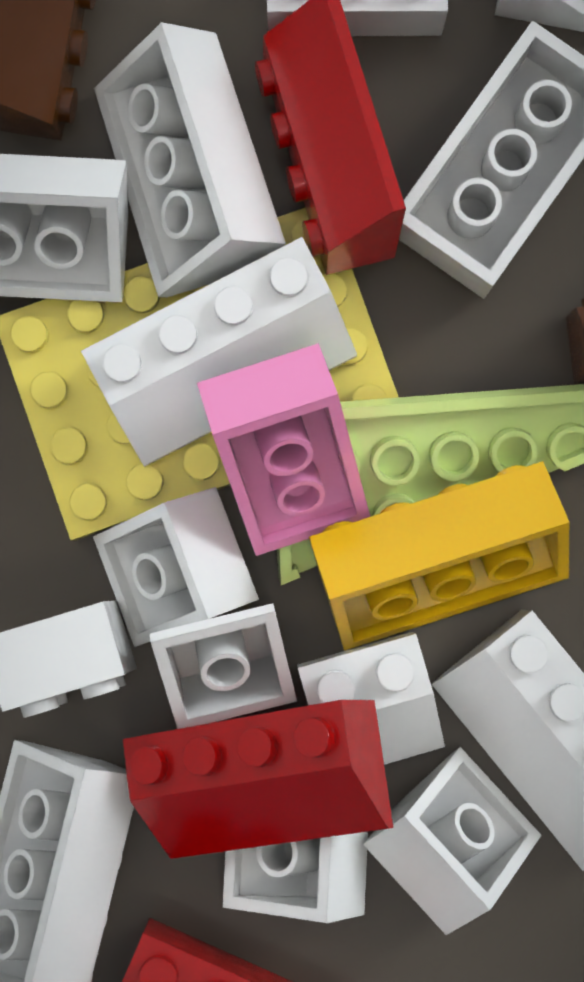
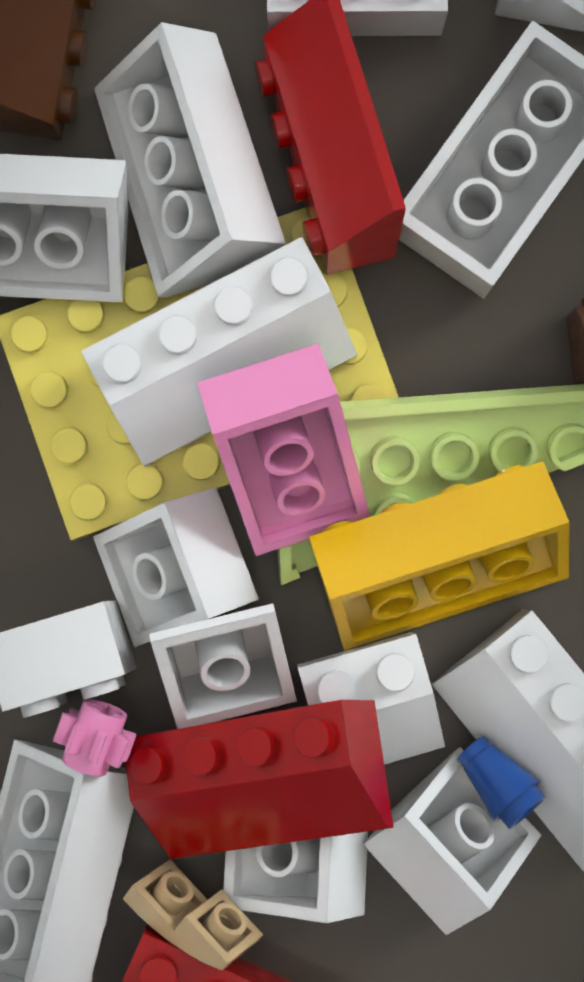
none -> bright pink gear [53,699,137,777]
none -> tan slope [123,859,263,970]
none -> blue cone [457,736,546,829]

